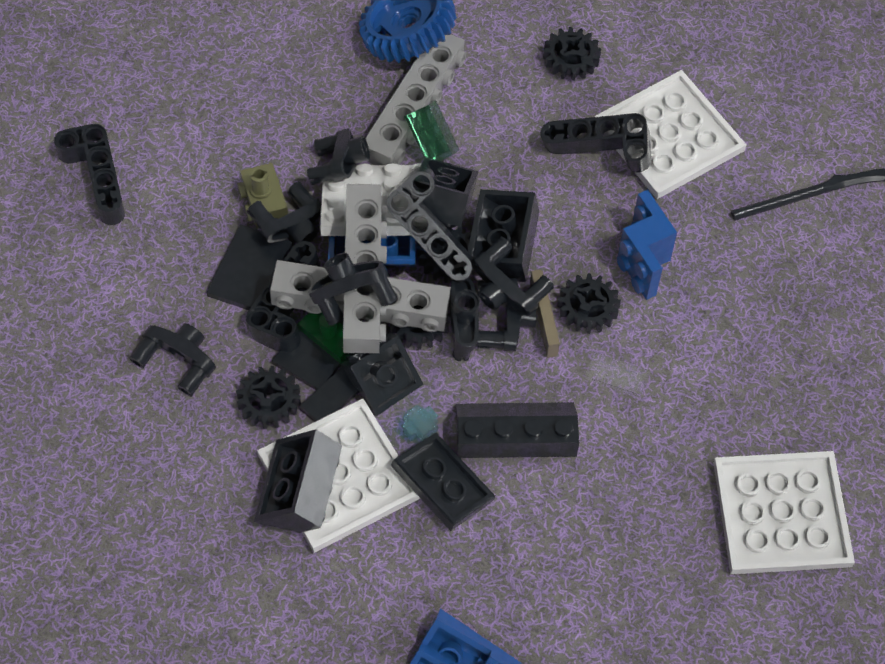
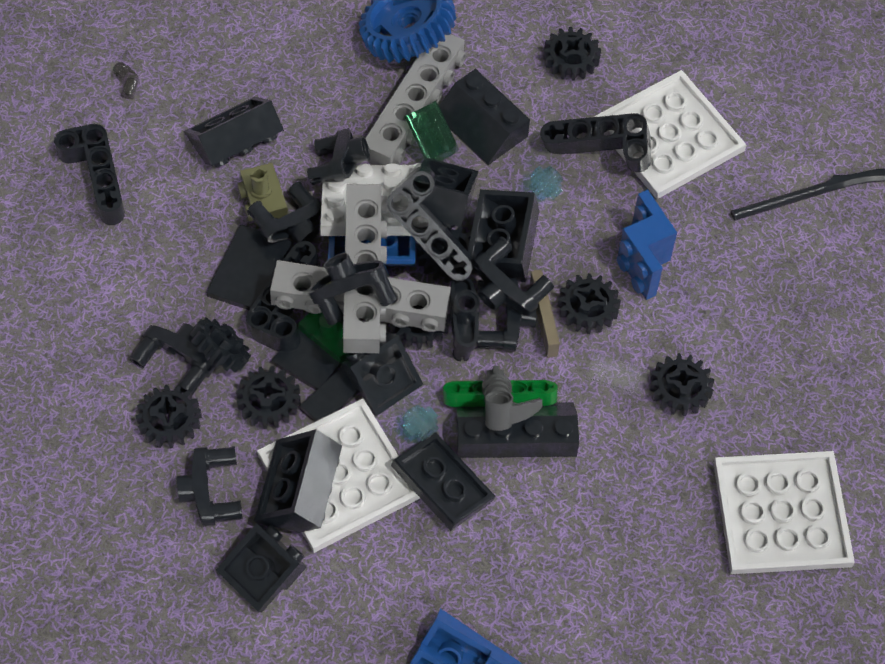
none -> clear smoke arm [113,62,139,100]
none -> black gear [136,385,202,449]
none -> black connector [176,446,243,527]
none -> black slope [183,96,284,167]
none -> black gear [190,317,251,372]
none -> black plate [216,523,307,612]
none -> black slope [434,68,530,165]
none -> green beam [443,380,558,407]
none -> dark grey piece [482,365,542,431]
none -> clear light blue gear [529,166,563,200]
none -> black gear [649,353,714,416]

